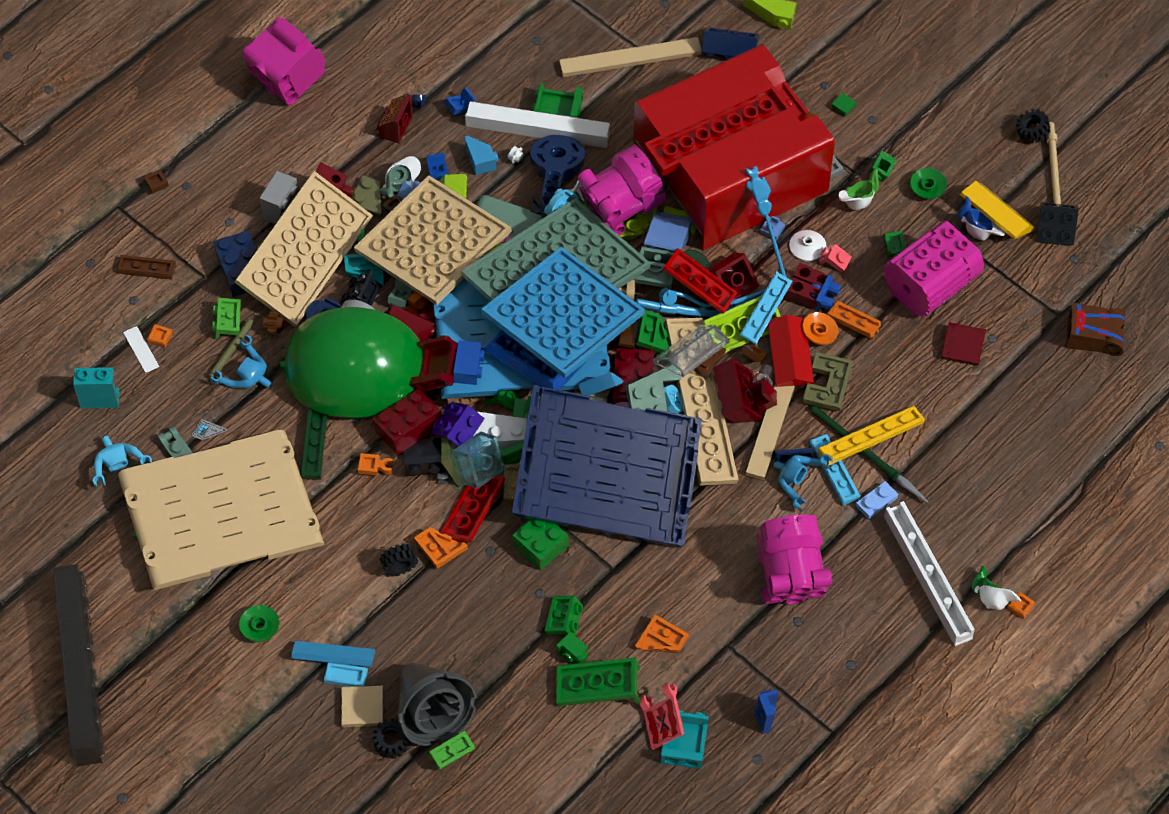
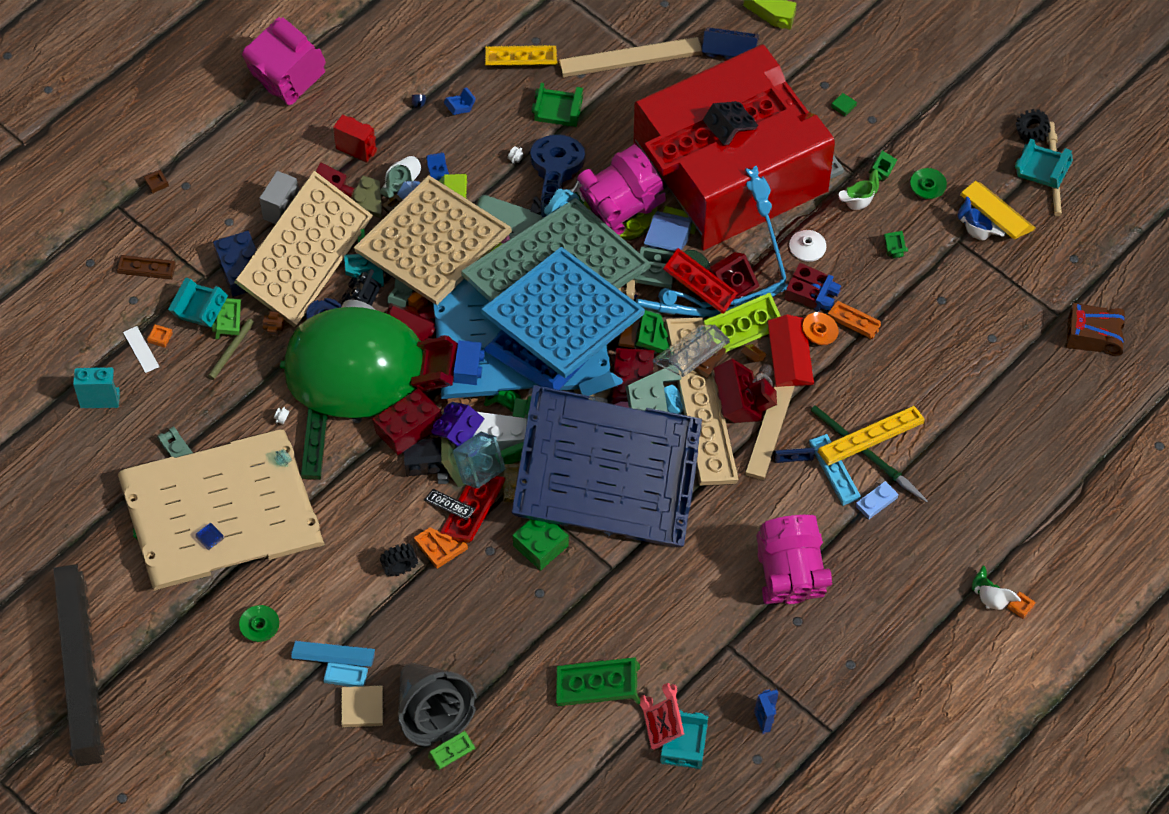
medium azure piece [93,436,152,489] -> none
light grey sticker [192,419,227,440] -> none
dark azure piece [210,335,272,389] -> none
orange plate [358,453,393,476] -> none
black tyre [372,718,410,759] -> none
dark red slope [377,94,413,144] -> none
dark azure slope [464,136,499,175] -> none
white tile [465,102,610,148] -> none
green bracket [545,595,583,635] -> none
green brick [556,632,588,664] -> none
orange wing [635,614,690,653] -> none
medium azure tile [739,271,792,345] -> none
medium blue tile [760,216,785,241] -> none
dark azure piece [774,454,834,512] -> none
olive plate [803,352,853,412] -> none
coral bracket [819,244,851,273] -> none
dark pink piece [883,221,984,317] -> none
white tile [884,501,975,646] -> none
dark red slope [941,322,986,365] -> none
black bracket [1037,202,1079,245] -> none
none -> teal panel [168,278,228,328]
none -> clear blue tile [196,523,224,550]
none -> white plate [274,407,290,425]
none -> clear light blue plate [274,449,292,467]
none -> red brick [333,114,377,162]
none -> black sticker [424,489,476,520]
none -> yellow slope [485,45,557,65]
none -> black bracket [703,101,758,145]
none -> teal panel [1015,139,1073,189]

